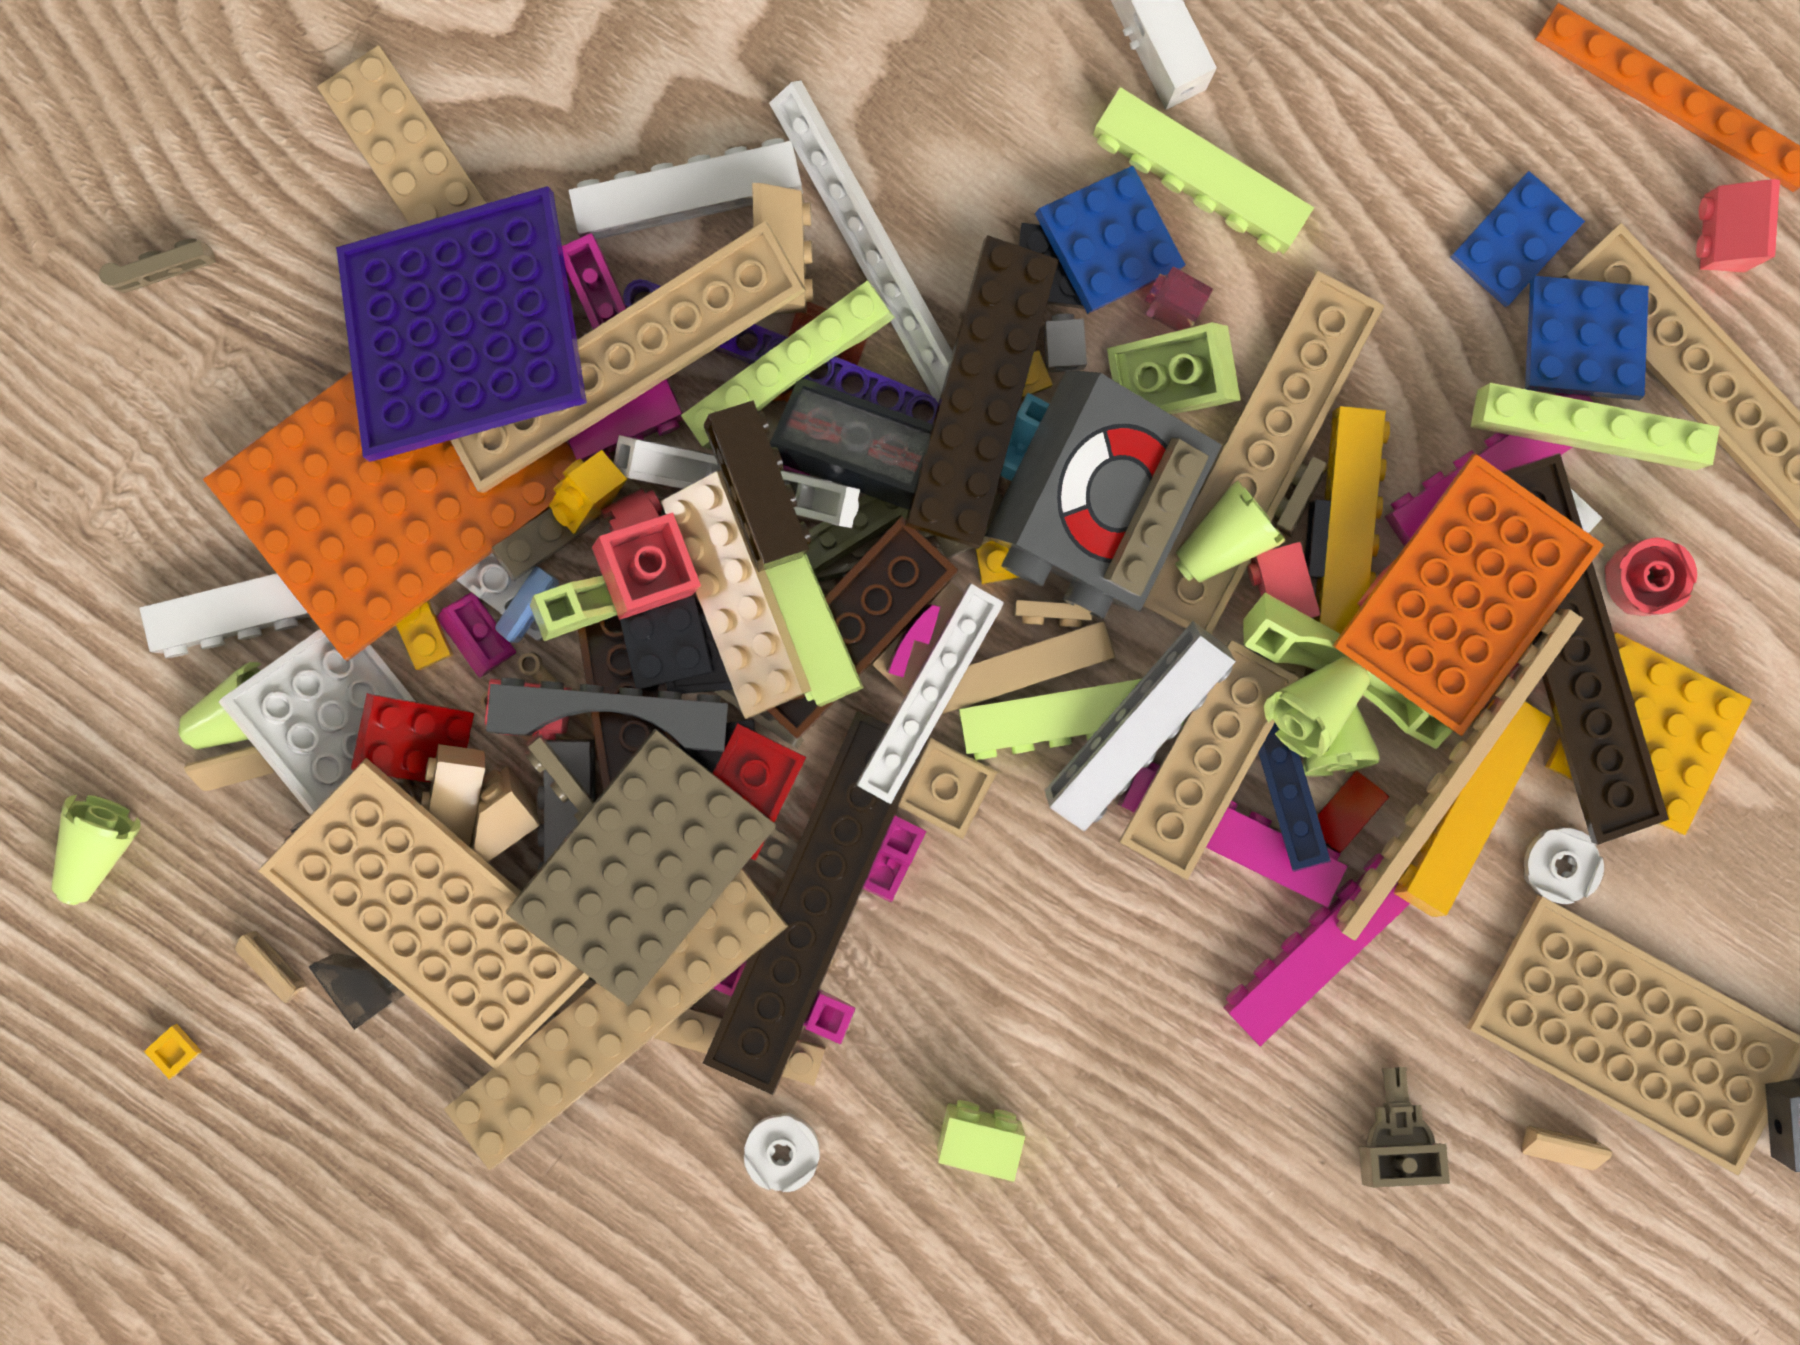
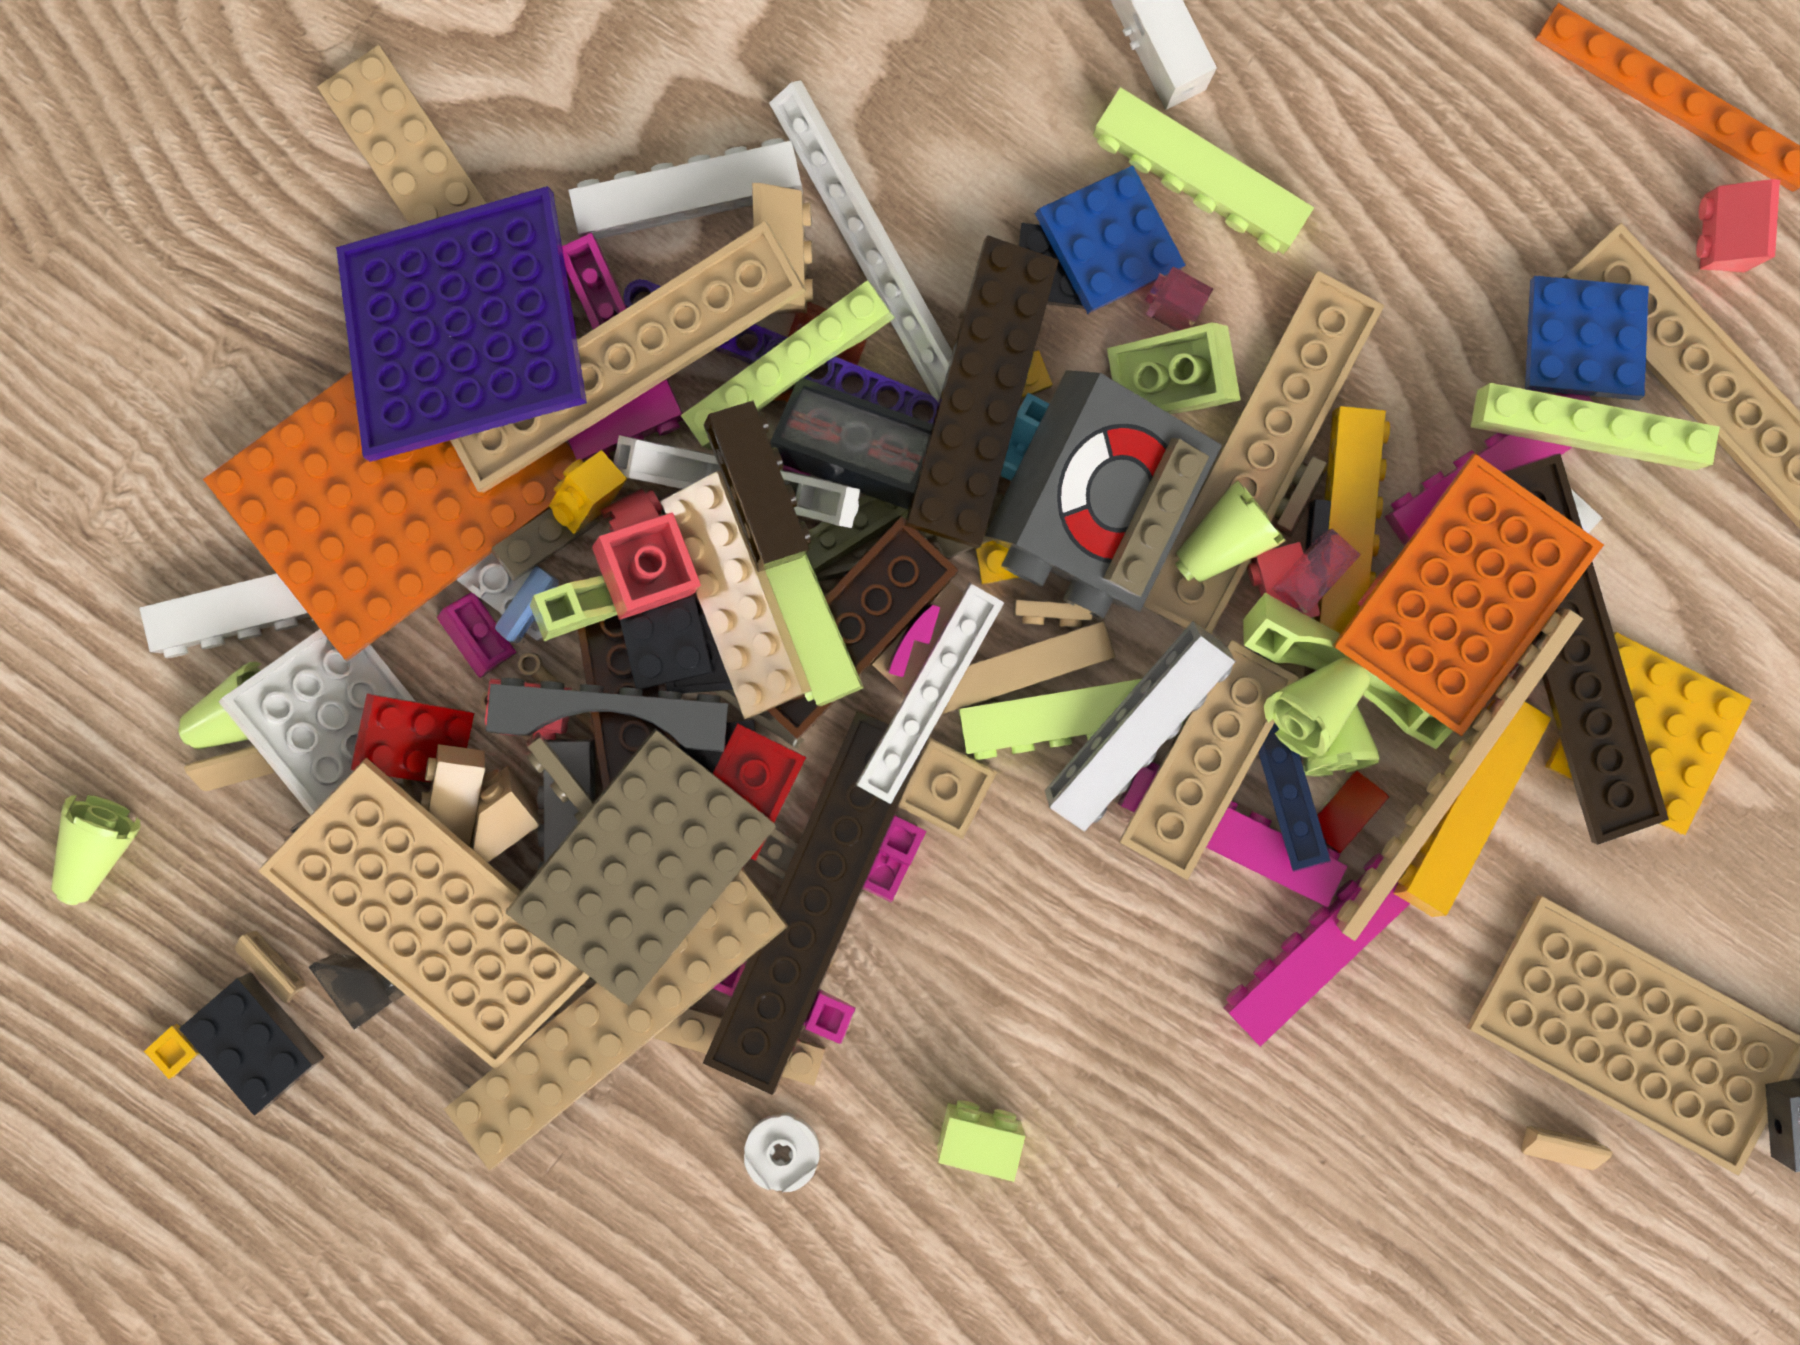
dark tan plate [99,239,216,293] -> none
yellow plate [396,601,453,670] -> none
light grey brick [1043,314,1087,373] -> none
dark tan brick [1359,1067,1450,1188] -> none
blue plate [1450,171,1585,307] -> none
white plate [1524,827,1604,904] -> none
coral brick [1604,537,1697,616] -> none
none -> black brick [179,972,325,1116]
none -> clear pink brick [1272,529,1361,614]

